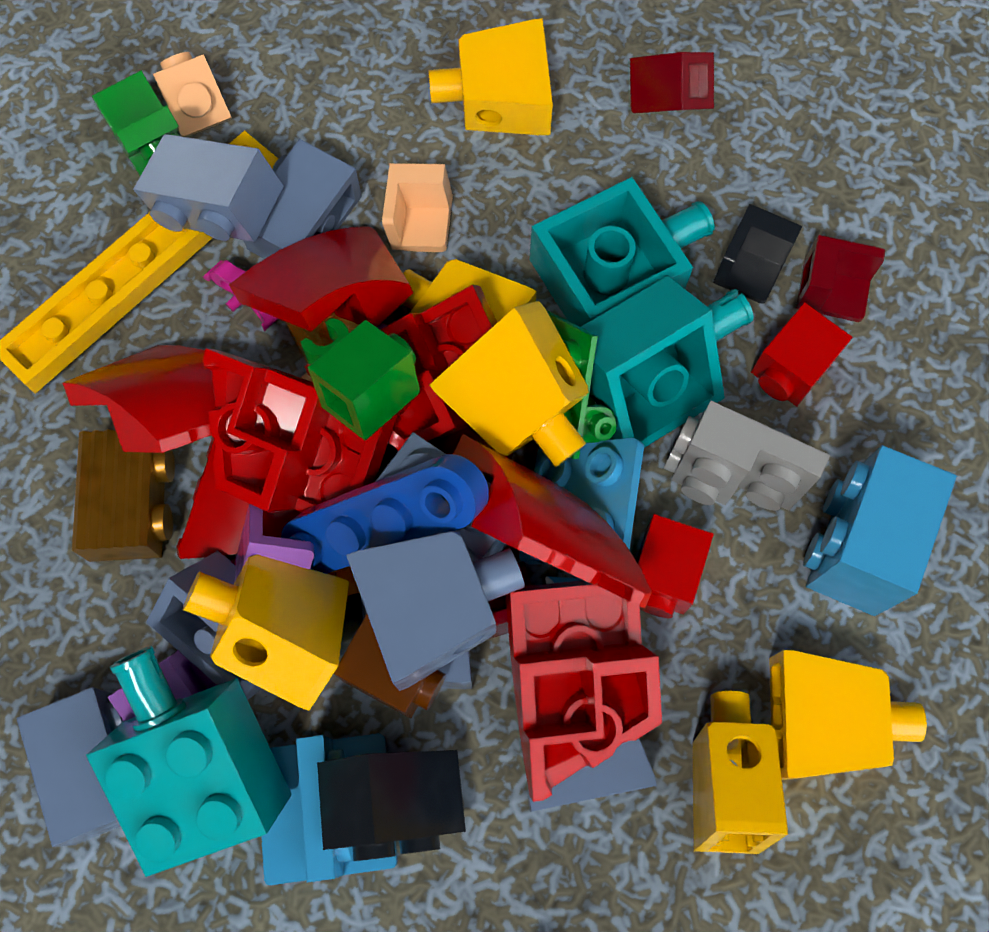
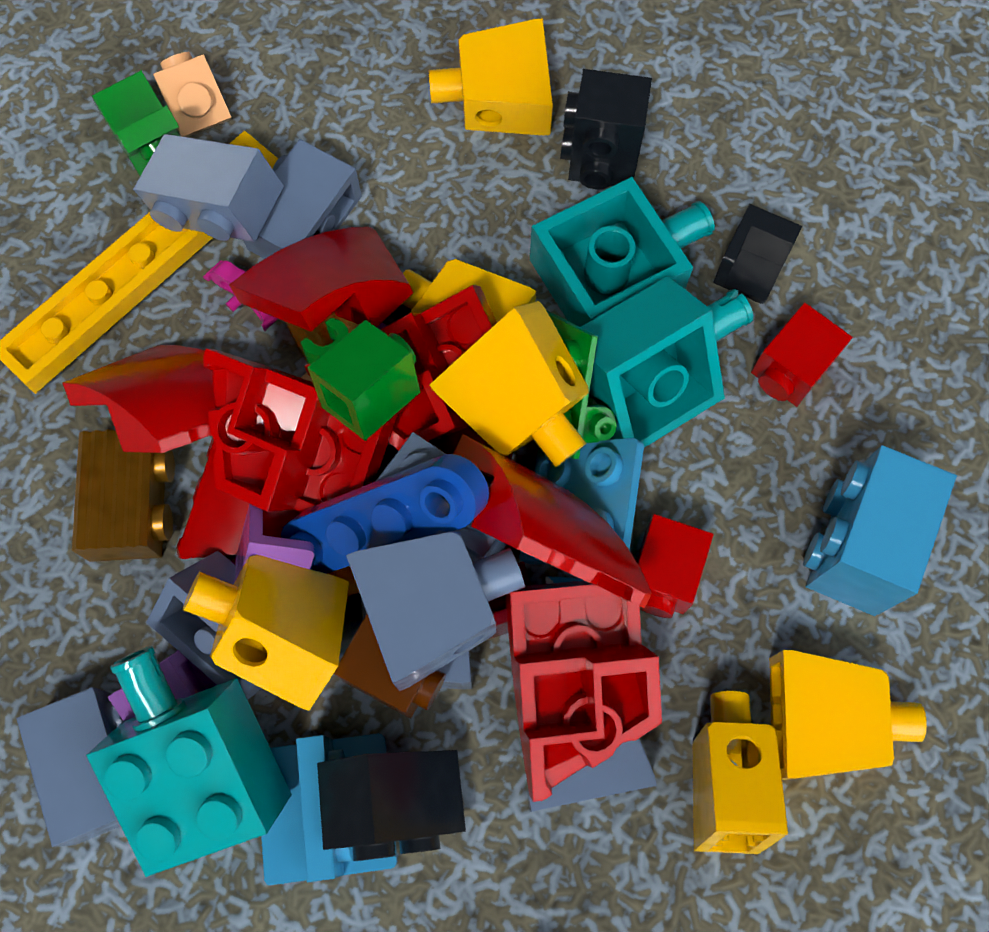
light nougat panel [382,163,453,252] -> none
dark red panel [630,52,714,113] -> none
light grey plate [664,401,830,511] -> none
dark red panel [796,235,885,322] -> none
none -> black brick [560,69,652,190]

